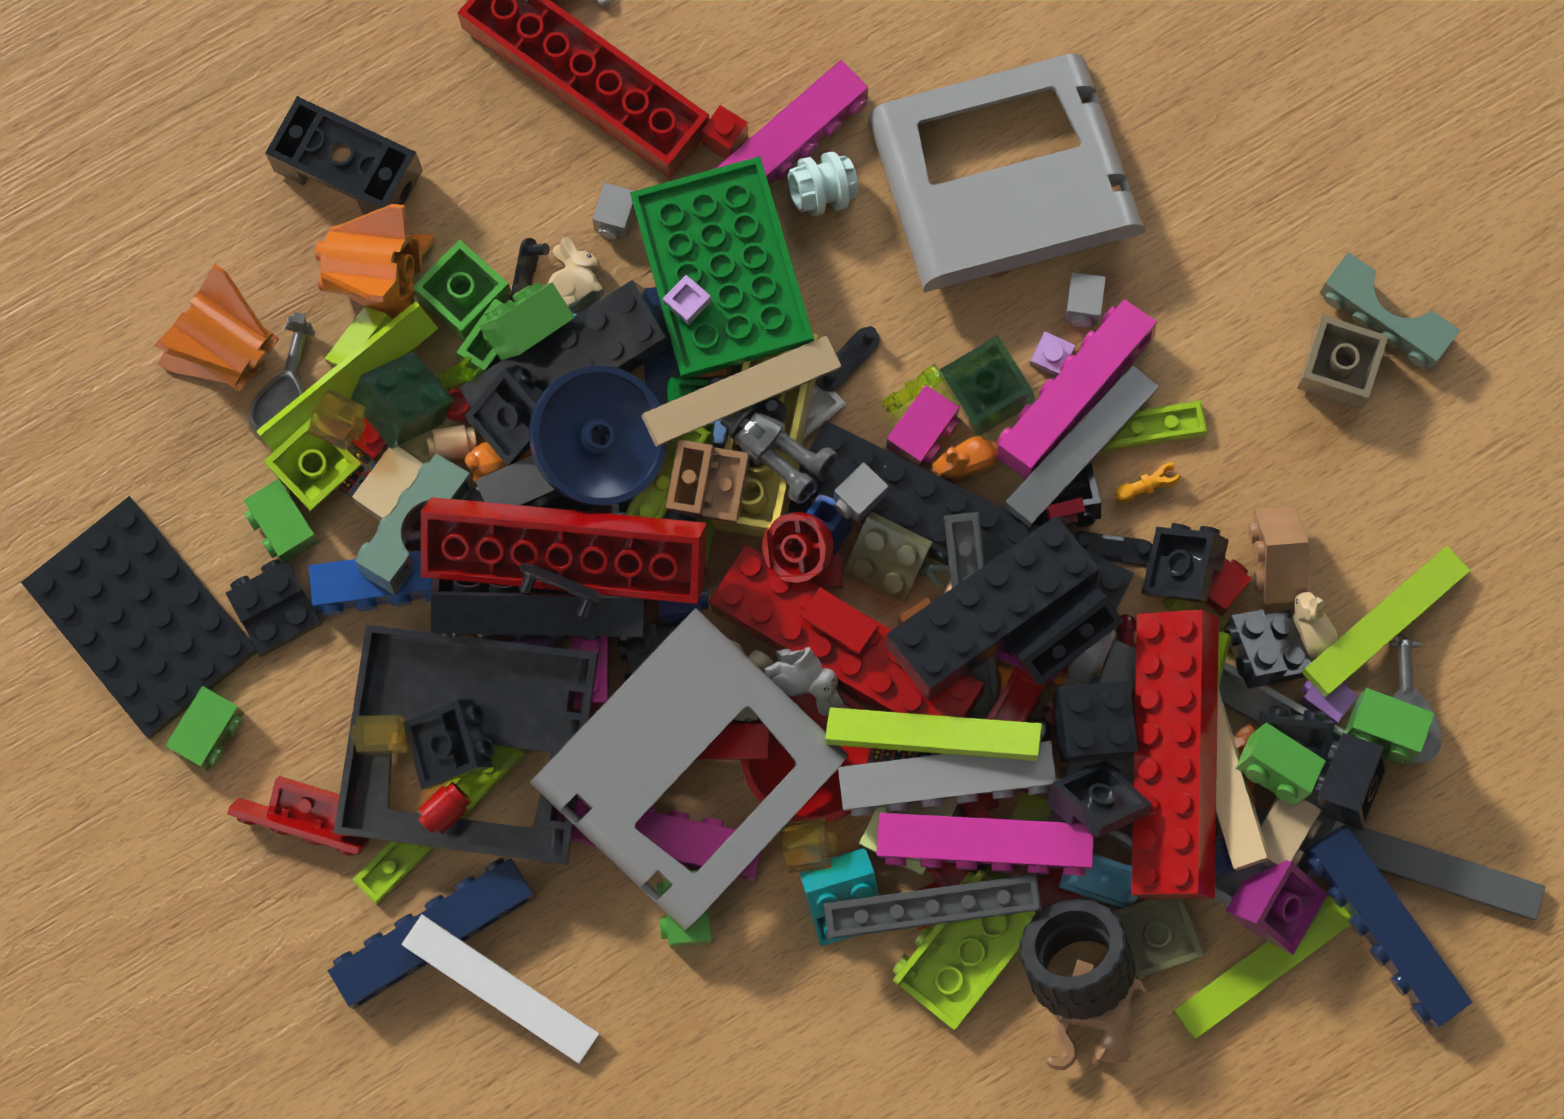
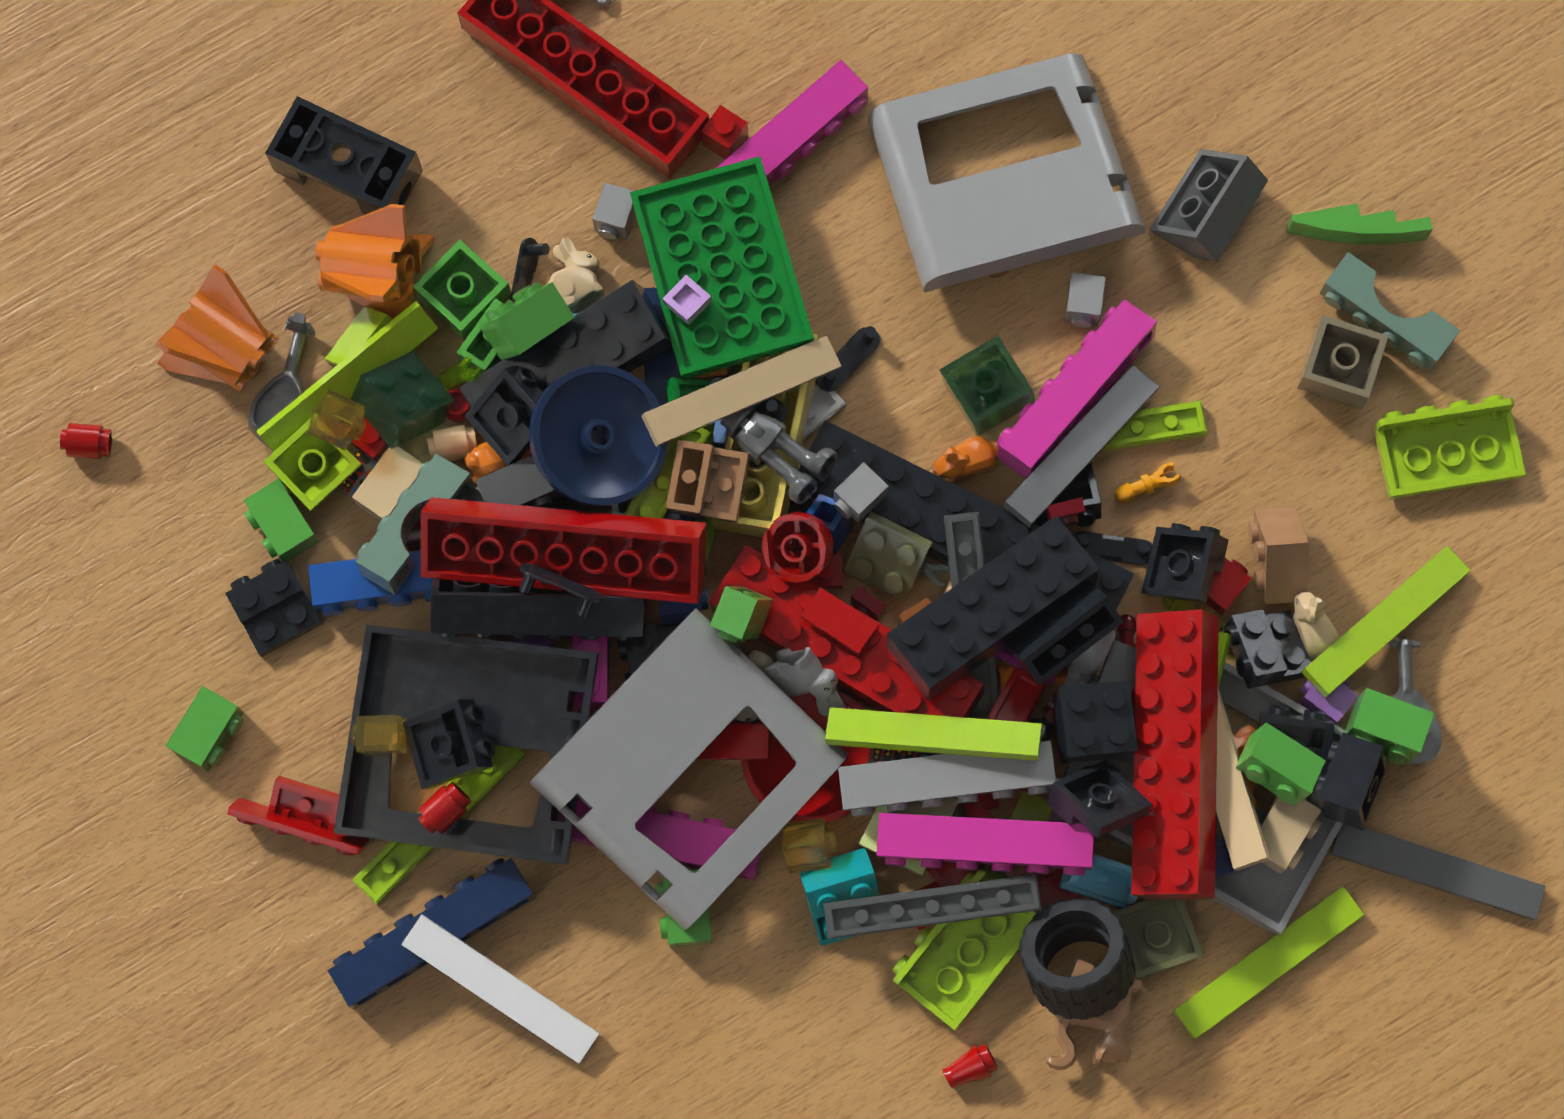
black plate [21,496,257,740] -> none
light aqua piece [788,151,858,217] -> none
clear neon green piece [882,364,943,413] -> none
dark pink brick [886,385,960,467] -> none
lavender plate [1030,331,1075,377] -> none
magenta slope [1226,860,1328,955] -> none
dark blue brick [1305,826,1473,1028] -> none
none -> red brick [60,423,112,459]
none -> bright green brick [710,586,774,643]
none -> dark red plate [850,585,887,622]
none -> red cone [942,1044,998,1088]
none -> dark grey slope [1150,149,1268,262]
none -> bright green slope [1286,203,1433,244]
none -> lime bracket [1374,395,1526,499]

